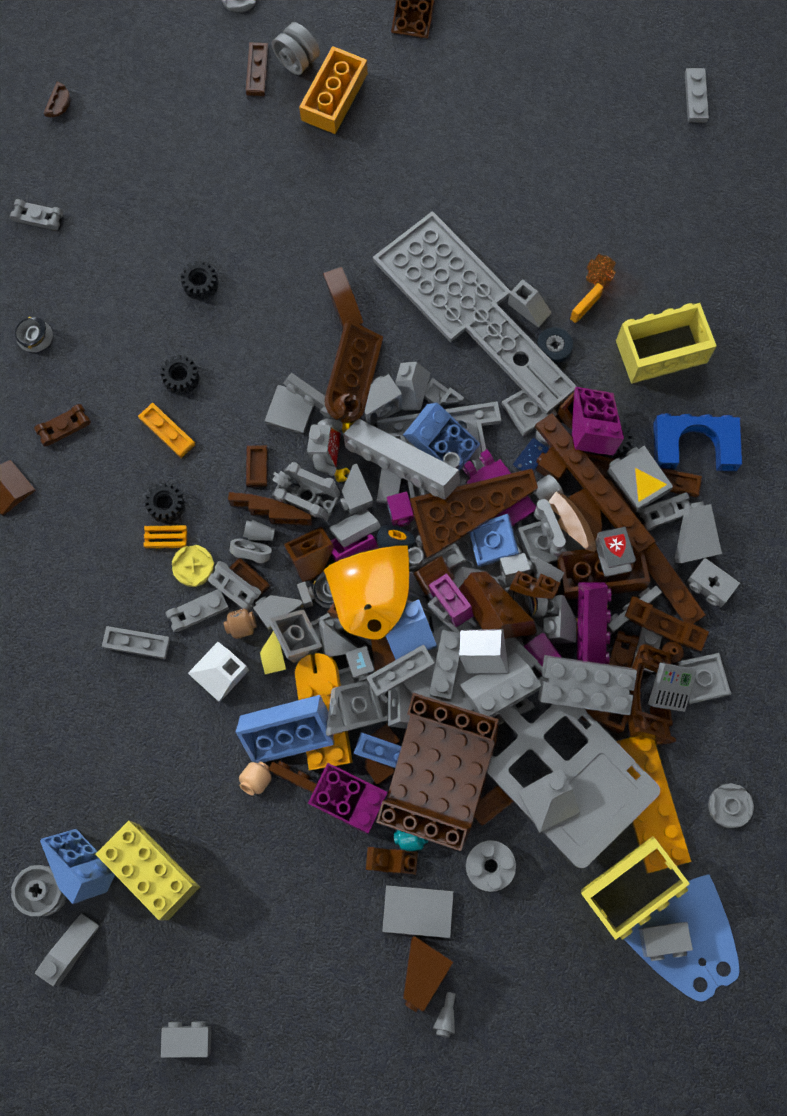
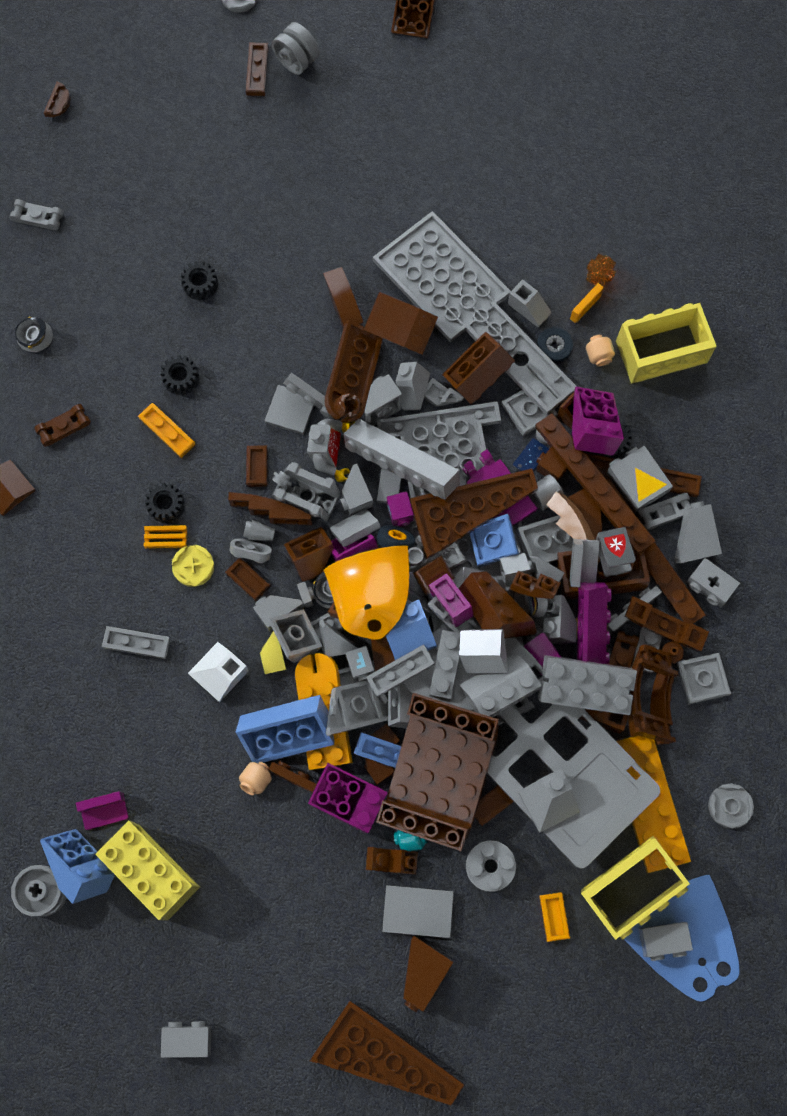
light grey slope [35,913,100,986] -> none
light grey plate [165,589,229,632] -> none
light grey plate [208,561,261,611] -> none
medium nougat head [224,608,257,639] -> none
light orange brick [299,46,368,134] -> none
medium blue slope [403,402,480,471] -> none
light grey cone [433,992,456,1038] -> none
light grey plate [534,499,566,556] -> none
light grey tile [648,662,697,712] -> none
blue arch [653,413,742,471] -> none
light grey plate [685,68,709,123] -> none
none -> magenta panel [76,791,129,830]
none -> reddish brown wing [310,1000,464,1105]
none -> reddish brown slope [364,292,438,355]
none -> reddish brown slope [442,332,515,404]
none -> light orange tile [539,892,570,942]
none -> light grey panel [570,539,600,587]
none -> light nougat head [586,335,615,366]

